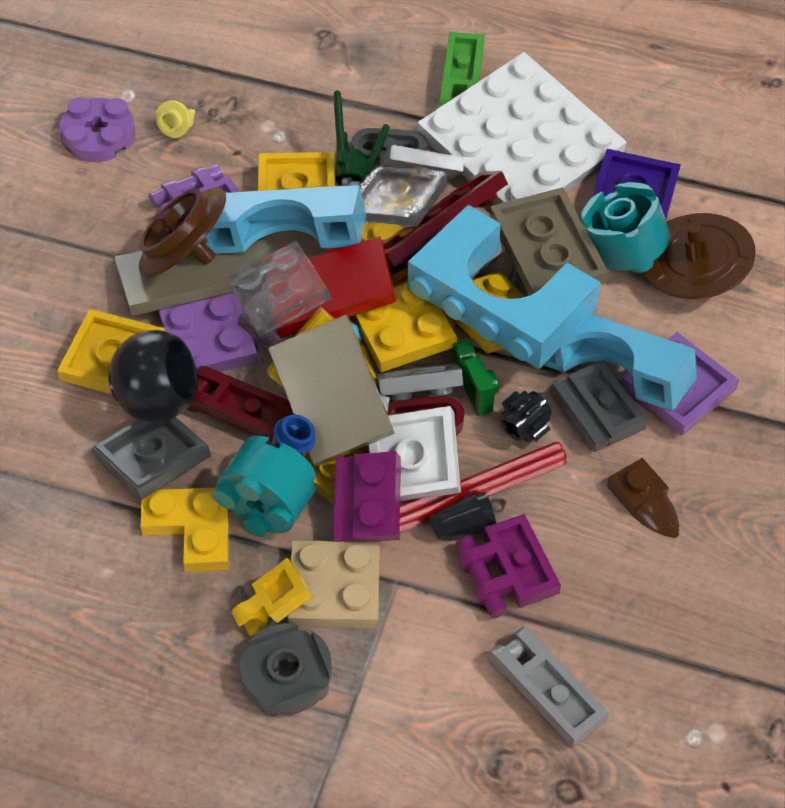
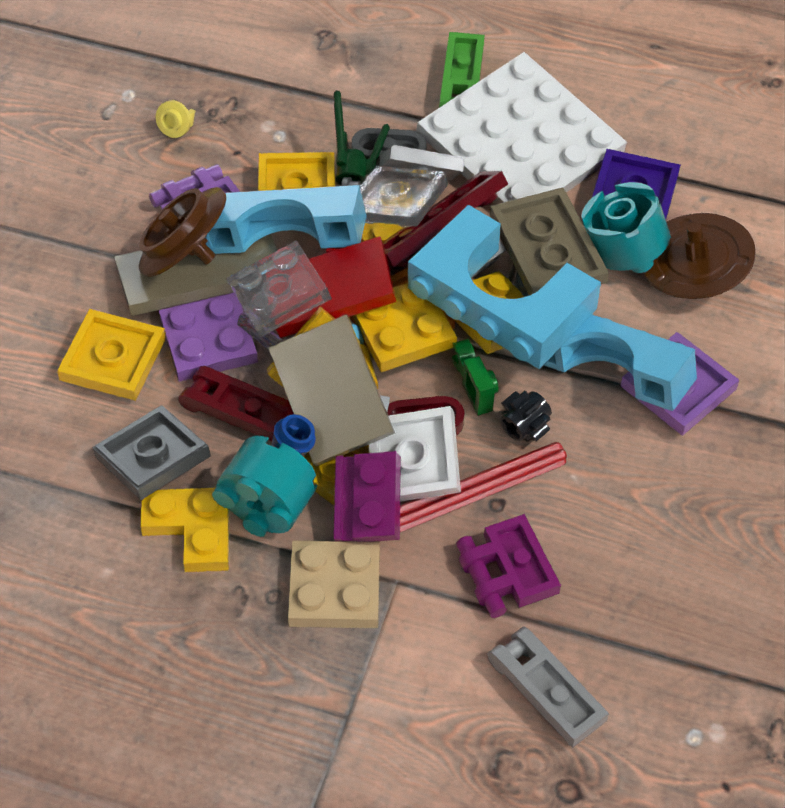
medium lavender plate [59,97,135,162] -> none
black wheel [108,330,198,422] -> none
yellow plate [231,558,313,637] -> none
dark grey plate [239,623,332,716] -> none
light grey plate [375,363,463,401] -> none
black cone [429,491,496,540] -> none
dark grey plate [551,360,647,452] -> none
reddish brown plate [607,458,679,538] -> none

